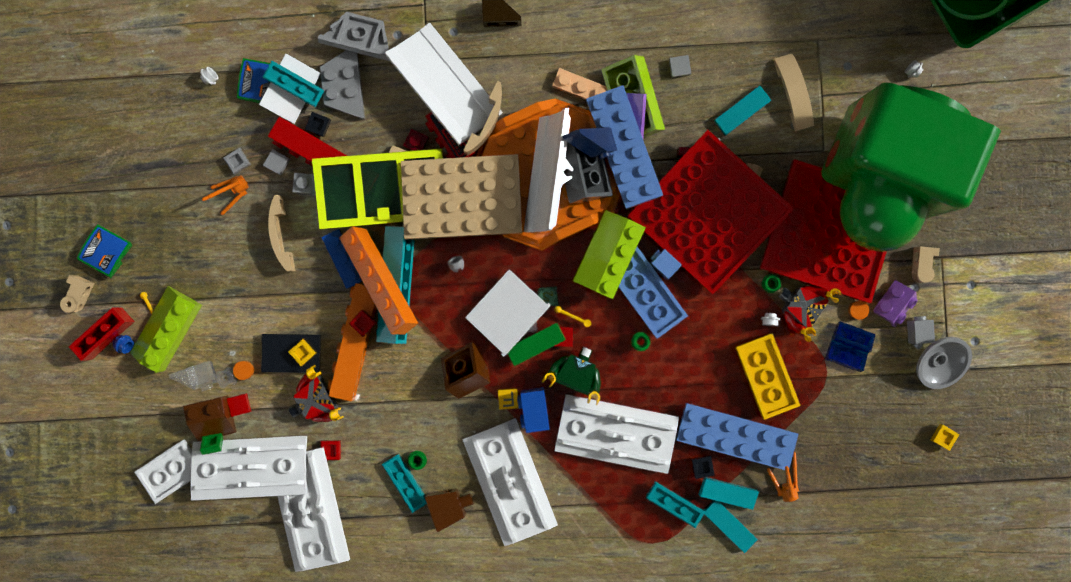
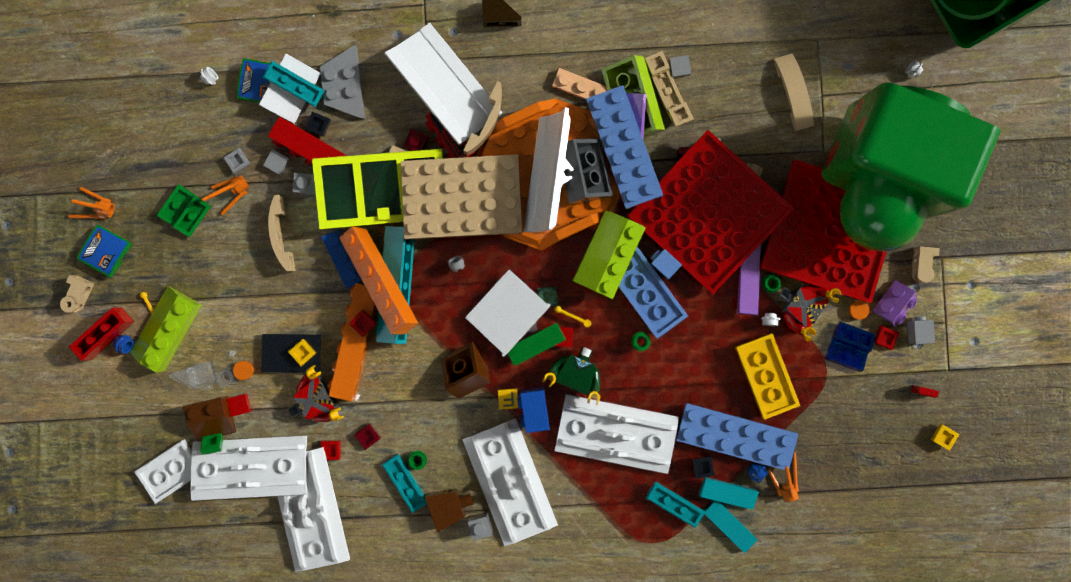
light grey wing [318,12,390,61] -> none
dark blue slope [563,128,617,160] -> none
teal tile [714,86,771,136] -> none
light grey dish [916,337,972,389] -> none
none -> orange plant [68,187,114,220]
none -> green slope [156,184,211,238]
none -> dark red tile [354,423,381,450]
none -> light grey brick [468,512,493,541]
none -> tan slope [645,51,694,127]
none -> medium lavender tile [737,244,761,316]
none -> blue plate [748,463,768,483]
none -> red tile [873,325,899,350]
none -> red tile [911,385,939,398]

